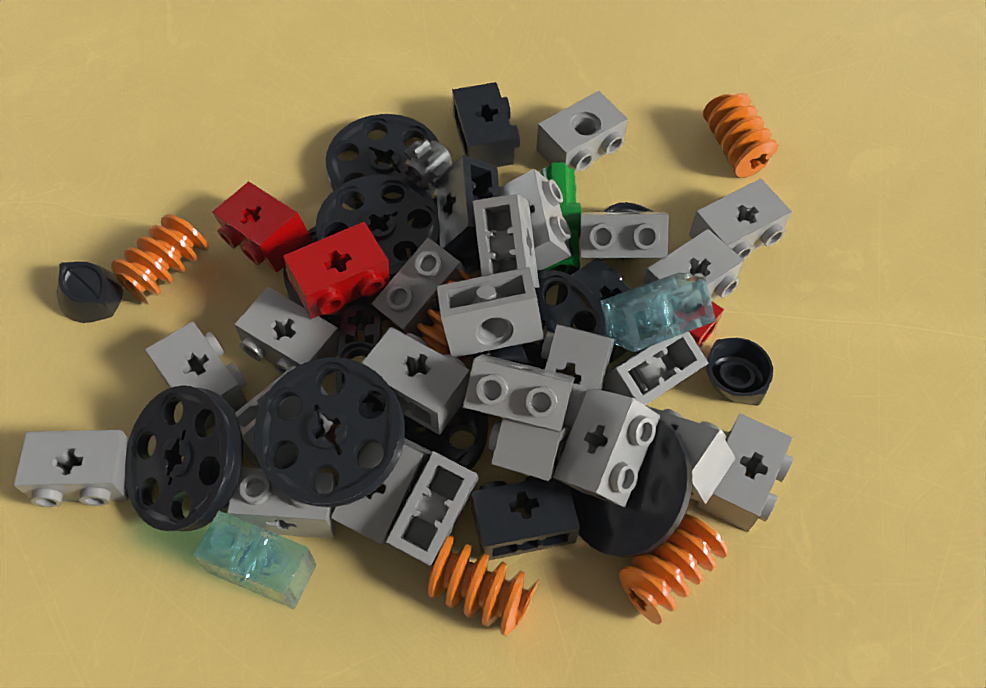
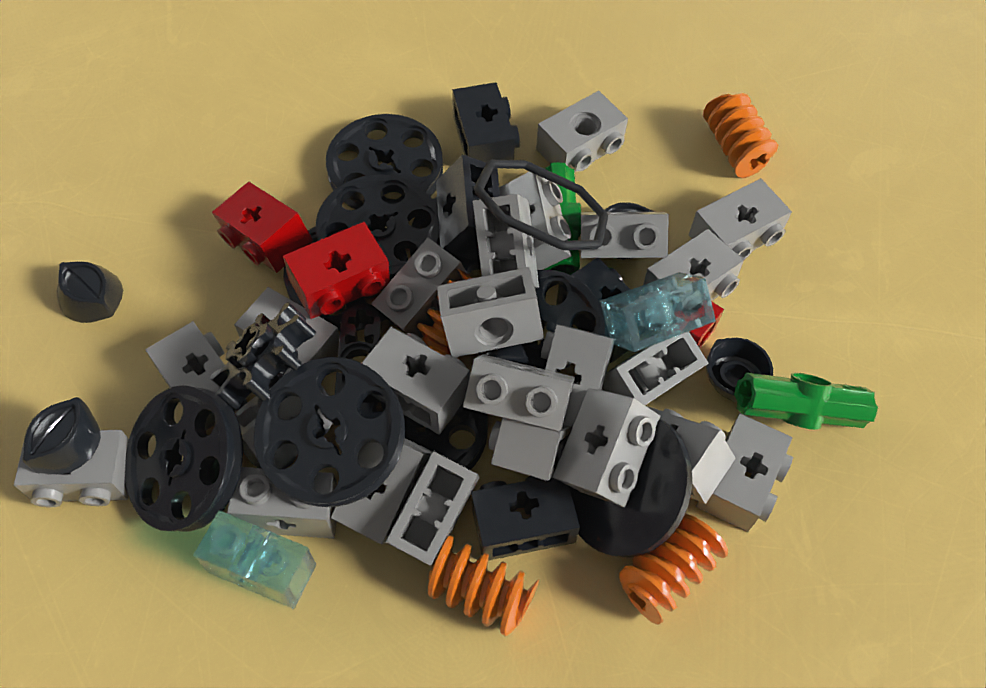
orange piece [111,214,209,304] -> none
dark grey gear [402,139,452,190] -> none
none -> black hat [23,397,101,474]
none -> black gear [210,302,316,410]
none -> black piece [474,159,608,251]
none -> green piece [734,373,878,430]

